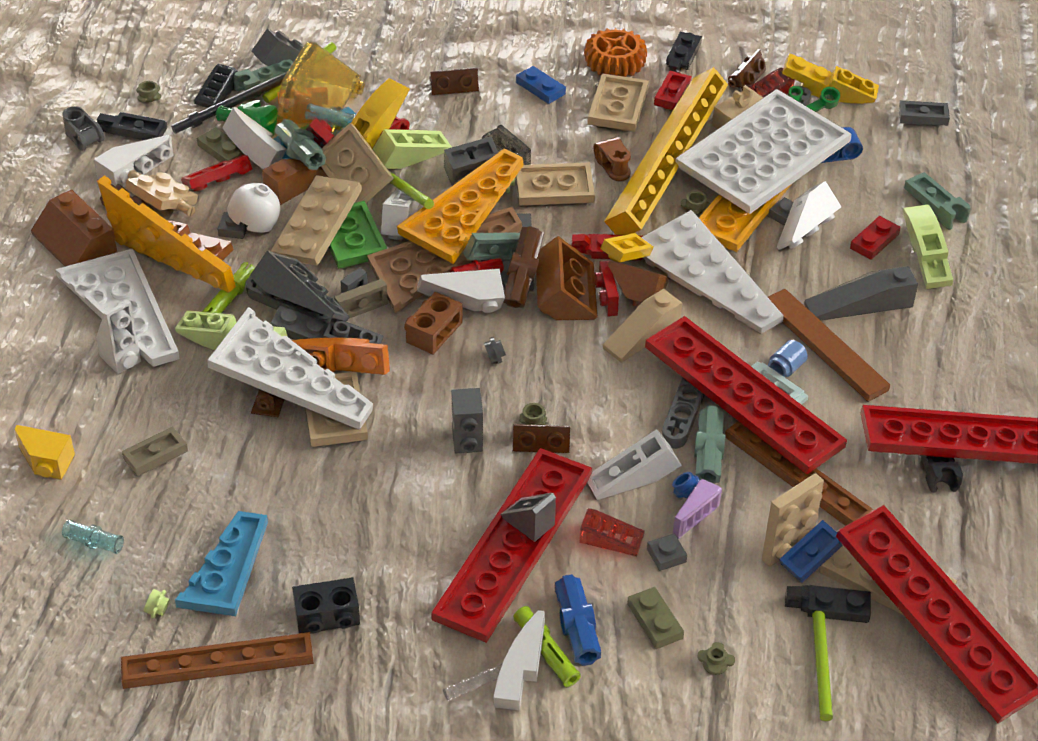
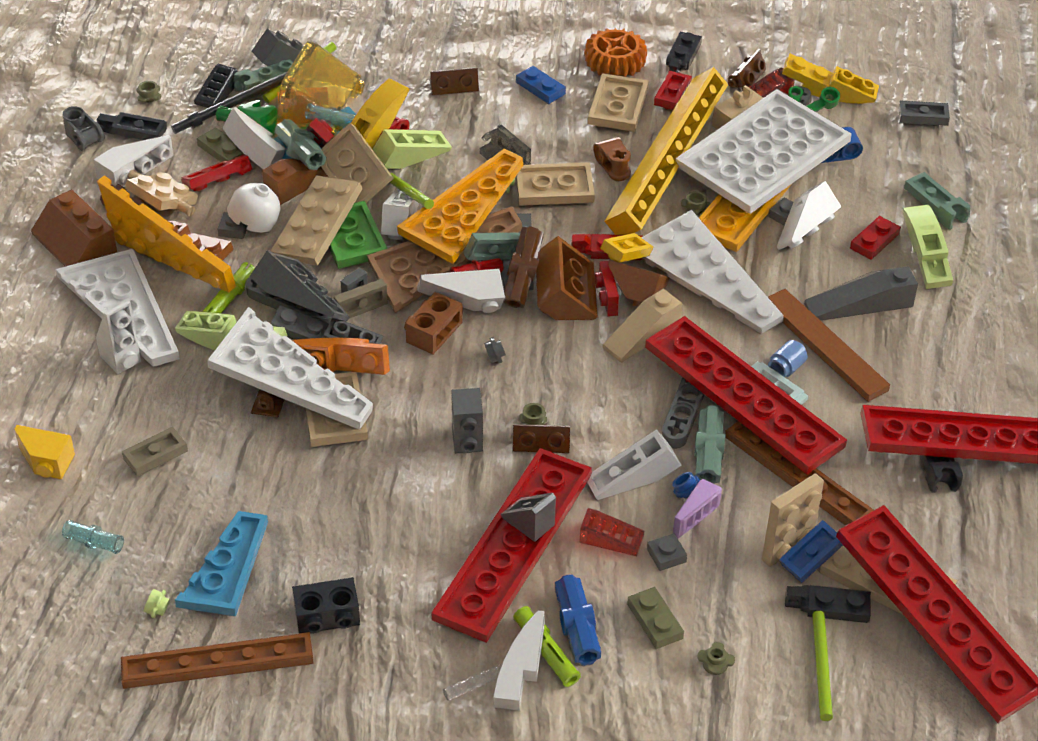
dark grey brick [444,136,499,186] -> none

